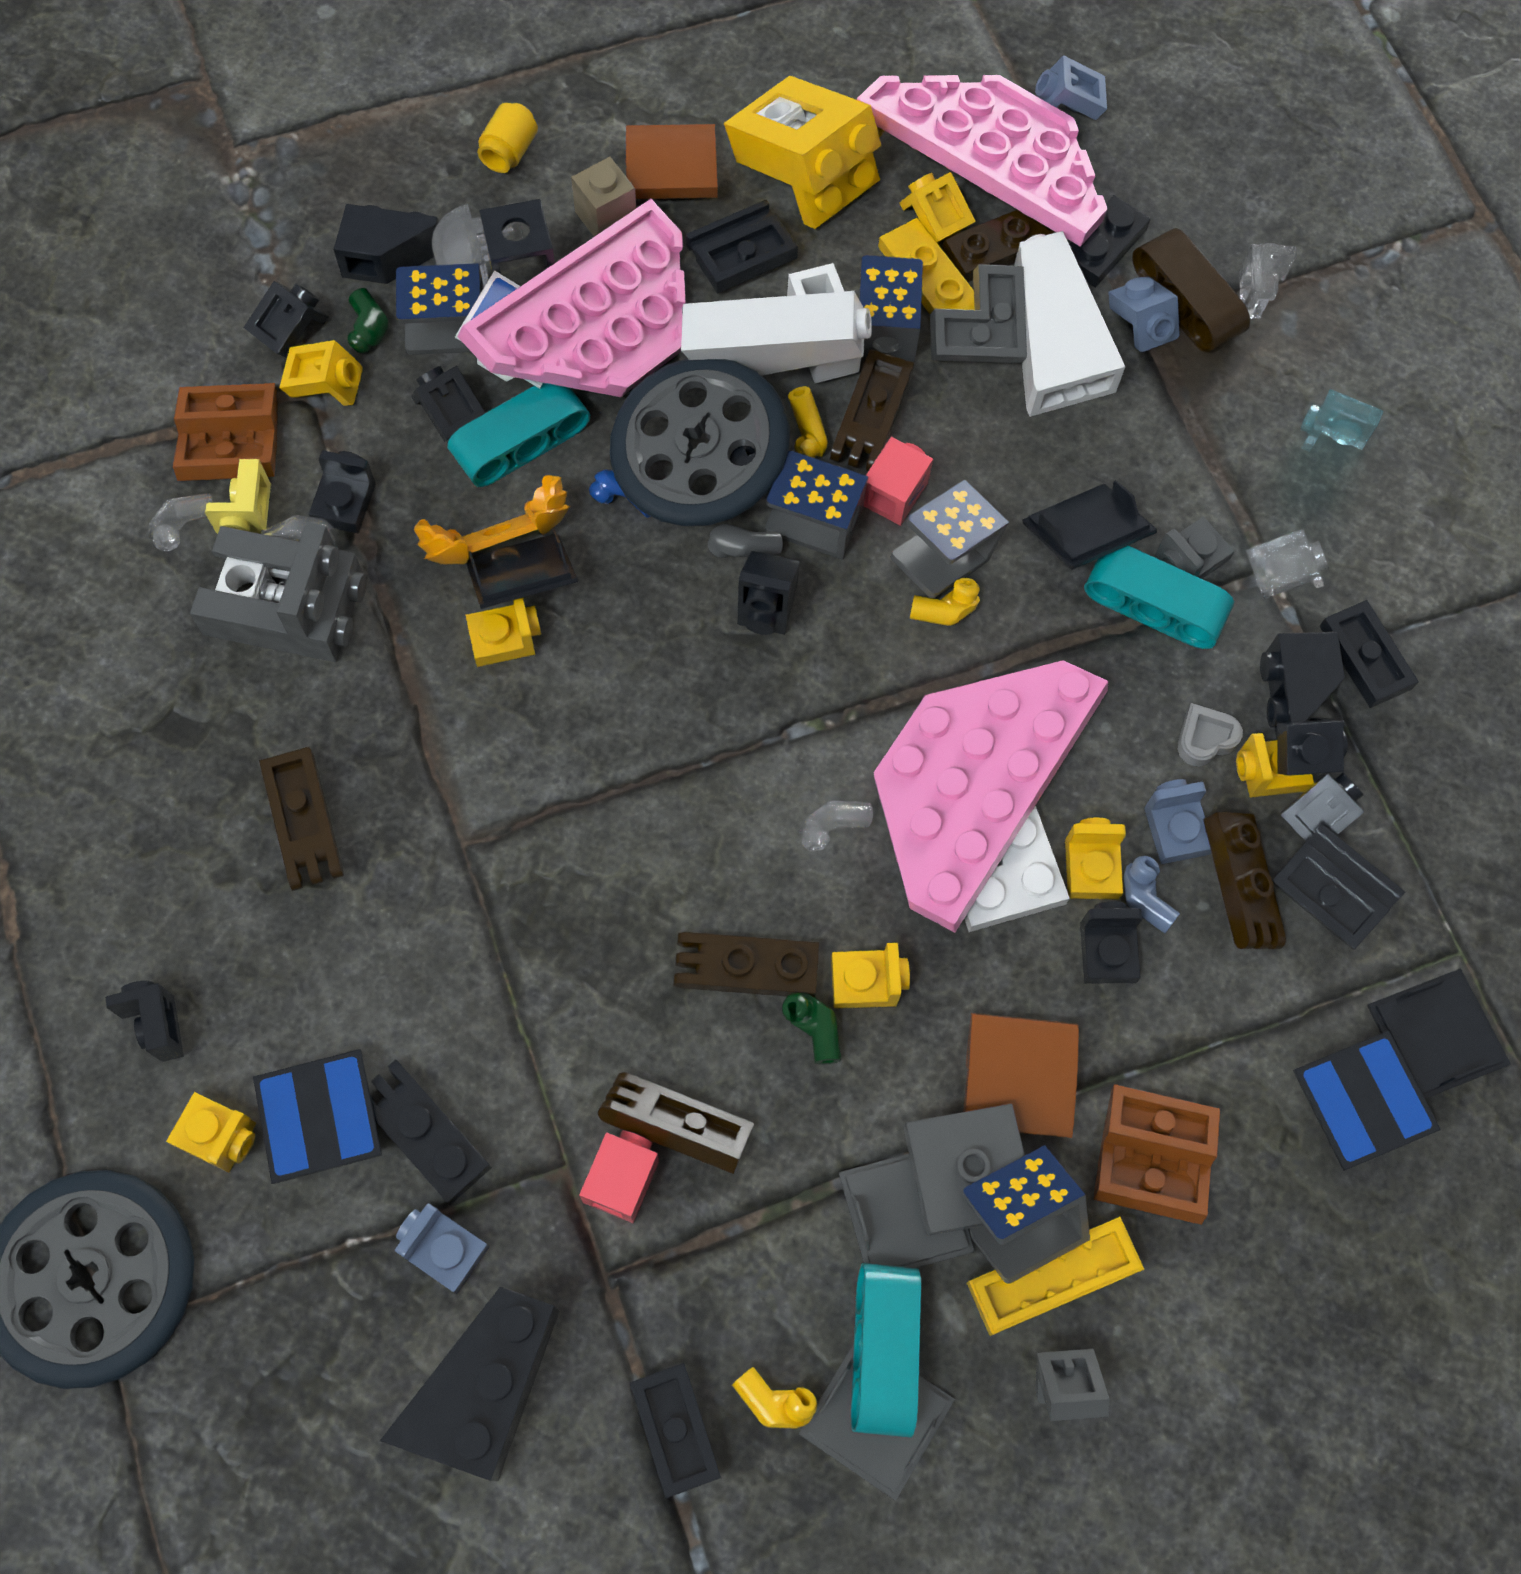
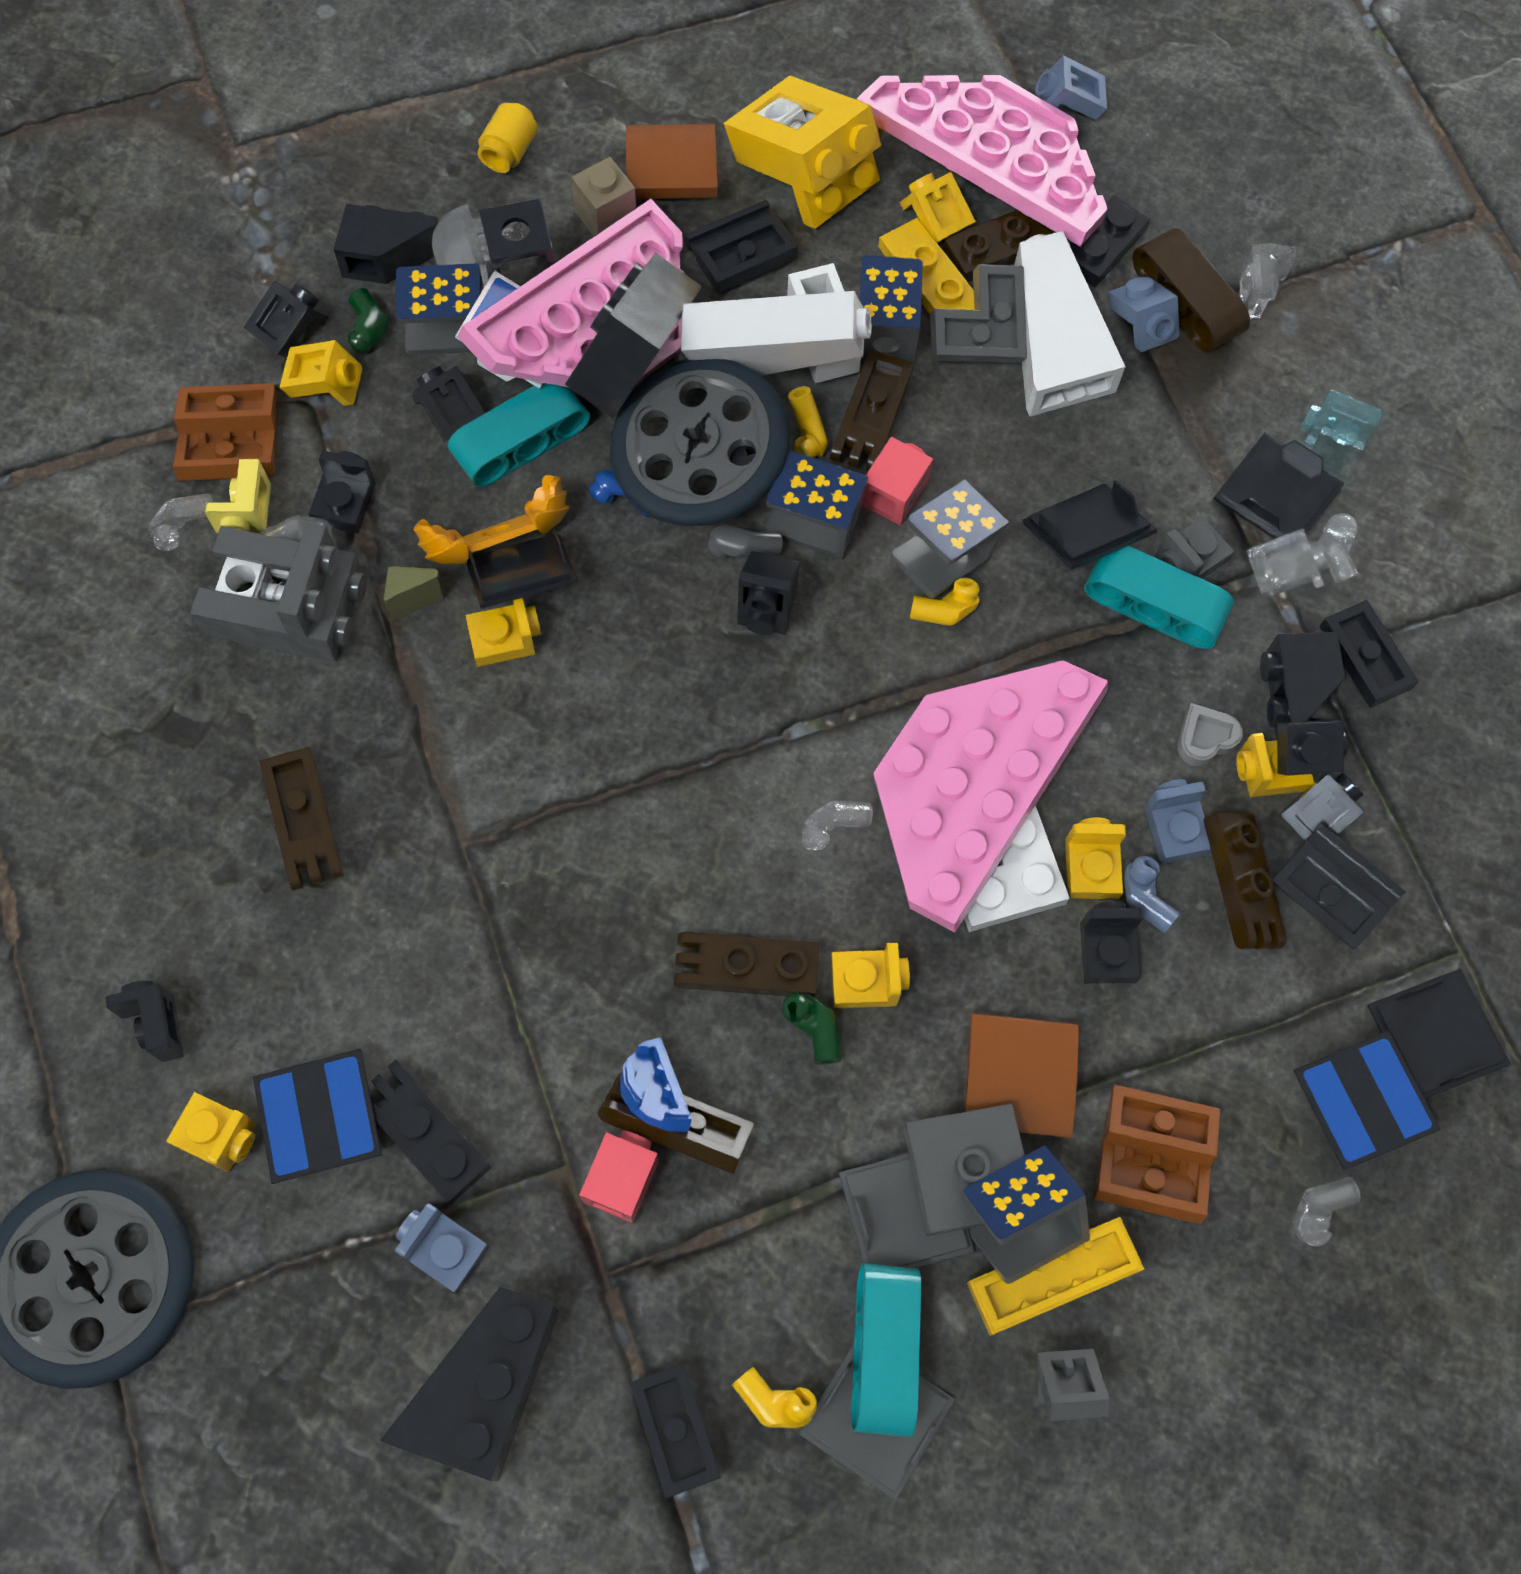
none -> olive slope [384,566,445,620]
none -> black wedge [565,252,702,418]
none -> tile [619,1037,692,1132]
none -> black piece [1213,432,1344,551]
none -> clear arm [1293,1176,1361,1246]
none -> clear arm [1318,513,1359,584]

